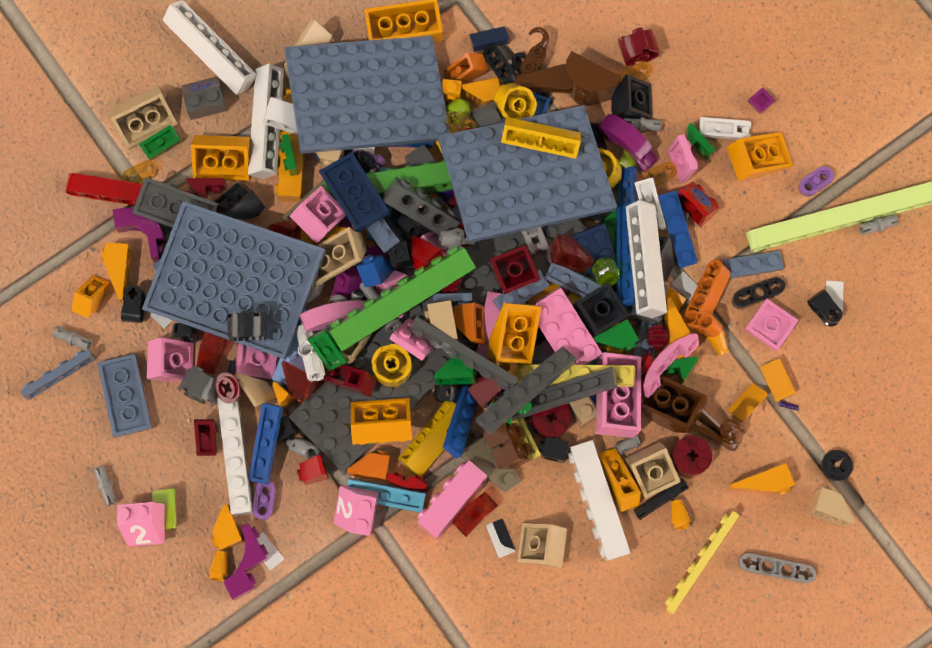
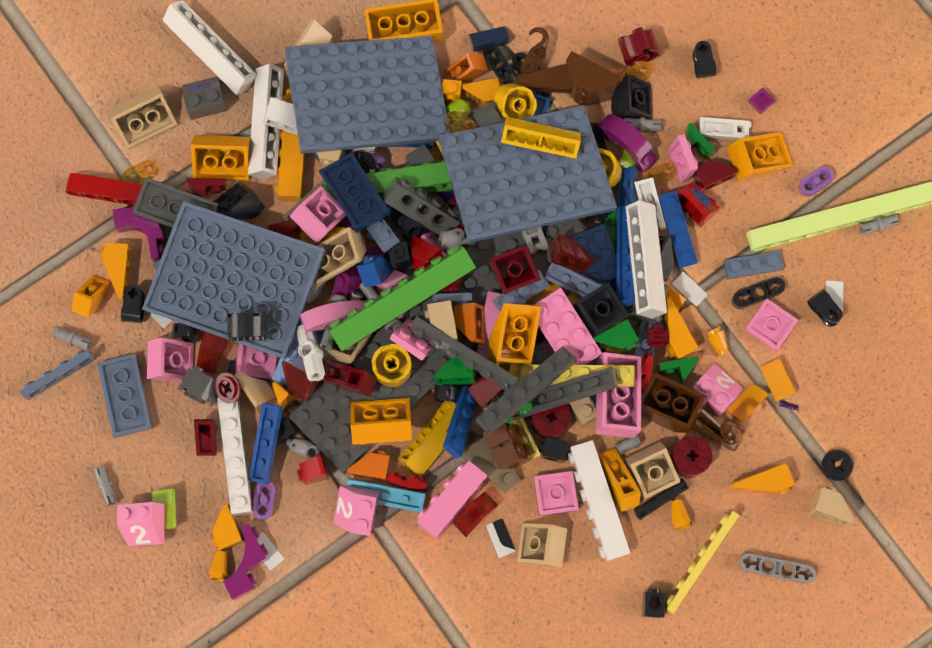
green plate [139,124,182,161] -> none
green plate [279,133,298,176] -> none
green plate [308,328,346,371] -> none
clear neon green head [592,258,620,286] -> none
bright pink slope [644,333,699,398] -> none
orange beam [682,259,730,337] -> none
none -> bright pink plate [534,471,579,516]
none -> black brick [642,588,666,618]
none -> bright pink slope [691,363,744,417]
none -> black piece [692,41,716,79]
none -> dark red slope [692,160,737,191]

